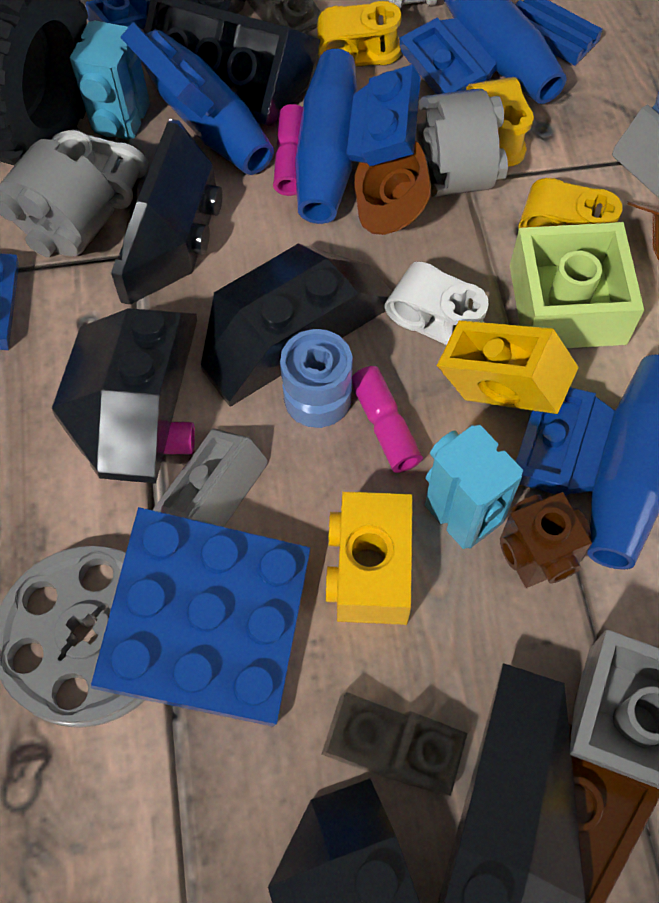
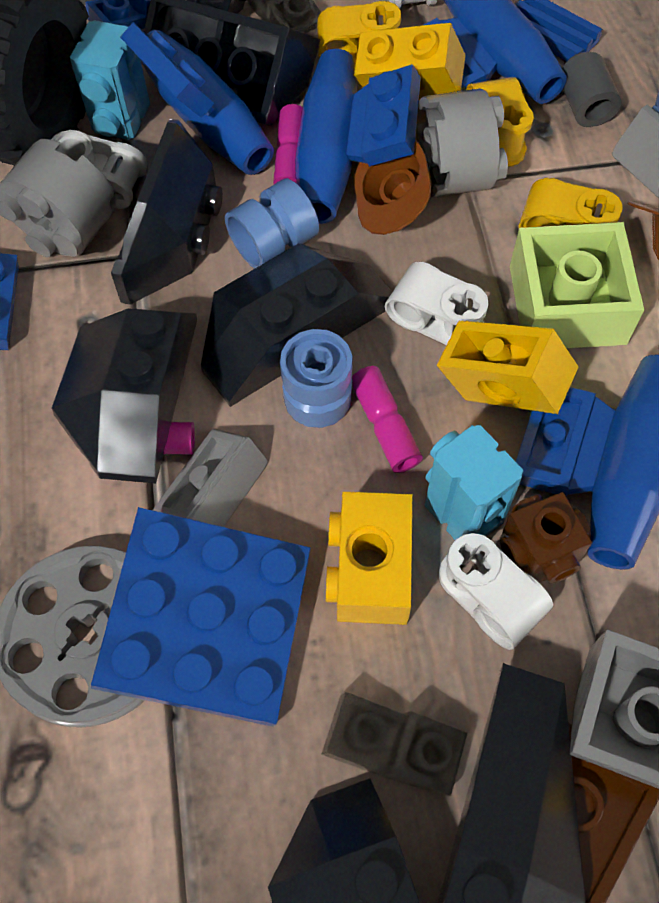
none -> medium blue wheel [225,178,319,269]
none -> yellow brick [354,23,466,100]
none -> white piece [438,533,553,650]
none -> dark grey brick [562,52,622,127]

